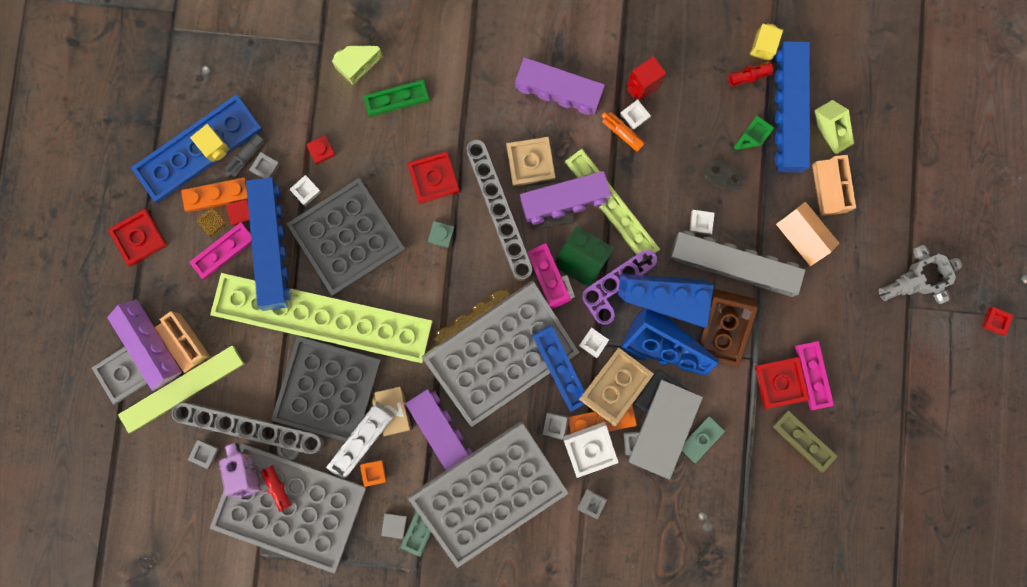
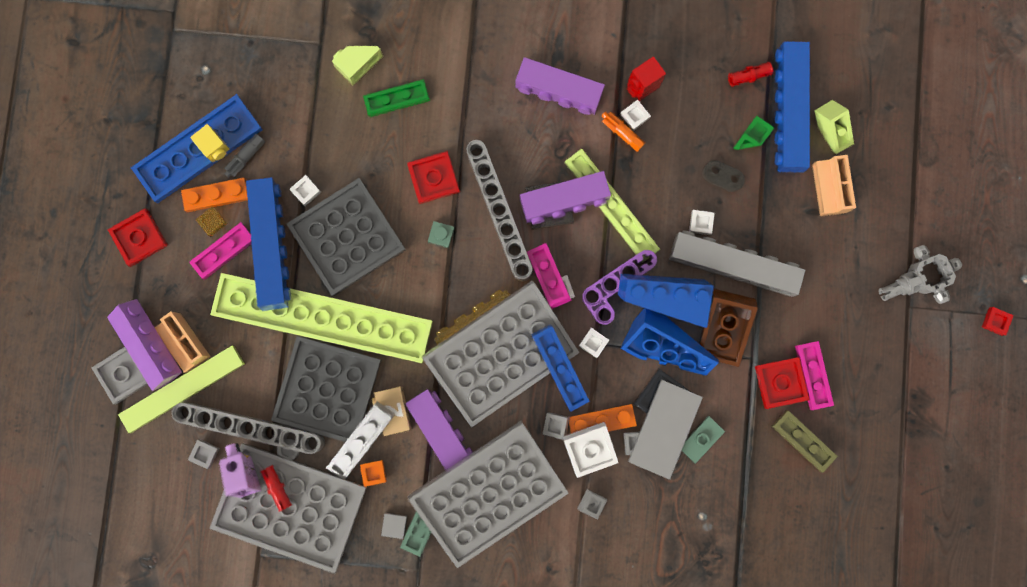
red tile [226,199,250,226] -> none
light grey tile [250,152,281,178] -> none
red plate [306,135,336,165] -> none
tan plate [506,137,555,187] -> none
dark green slope [555,225,614,287] -> none
tan plate [579,348,654,426] -> none
light yellow brick [750,24,783,61] -> none
light nougat piece [776,201,840,266] -> none

